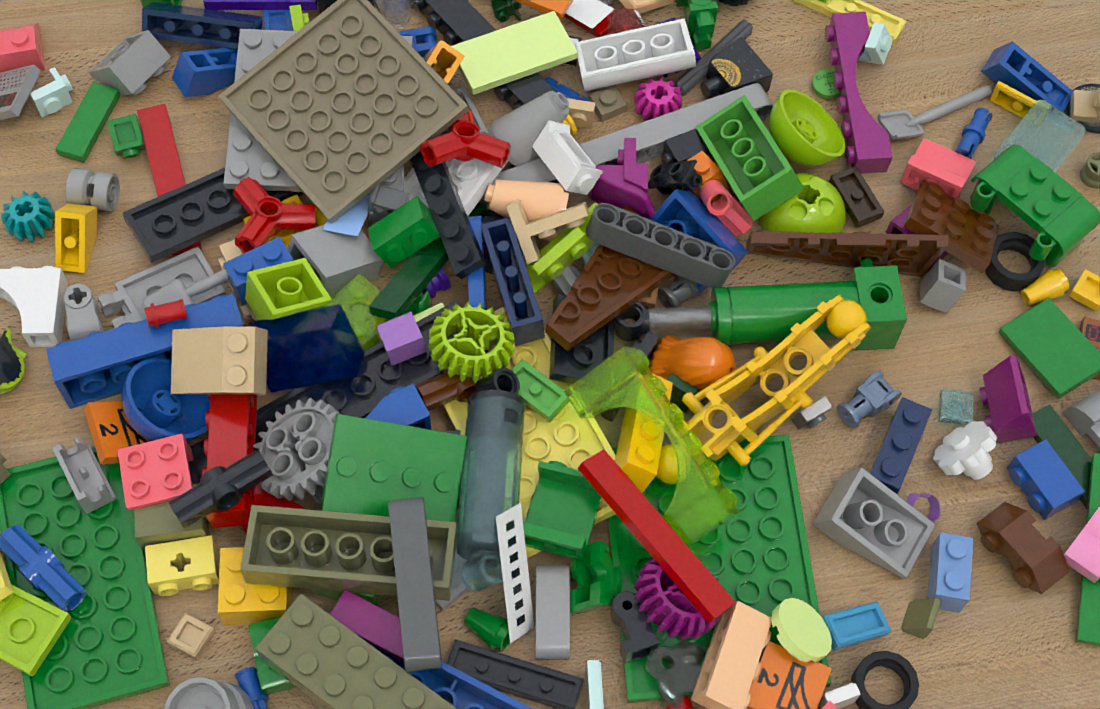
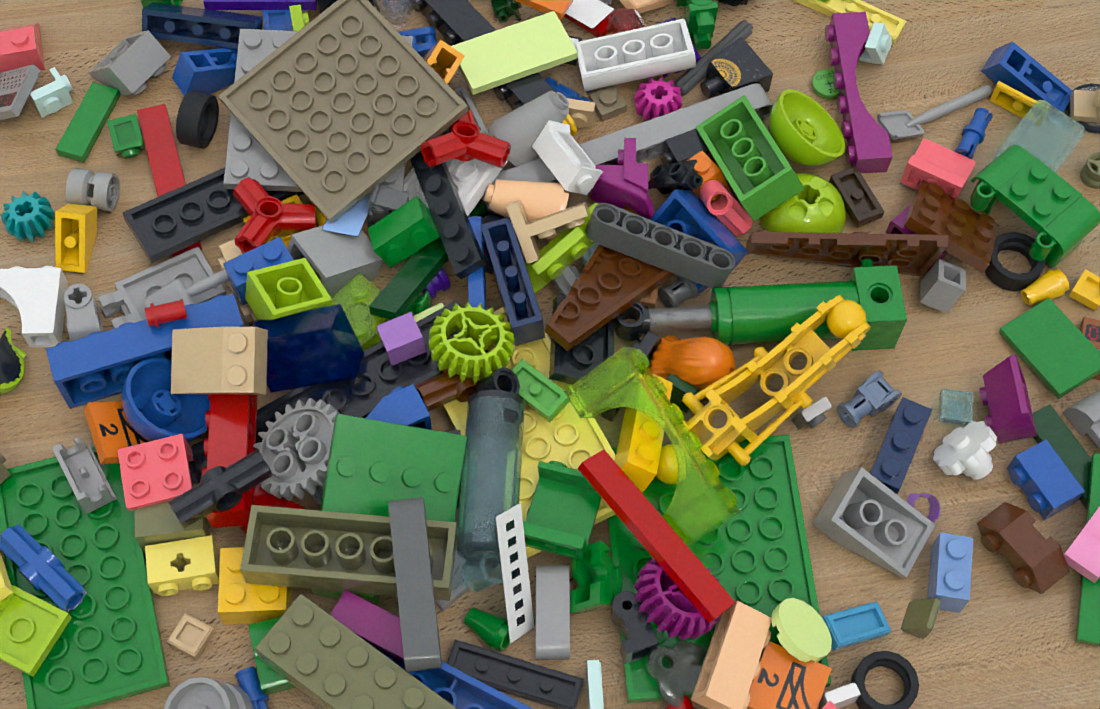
none -> black tyre [176,90,219,149]

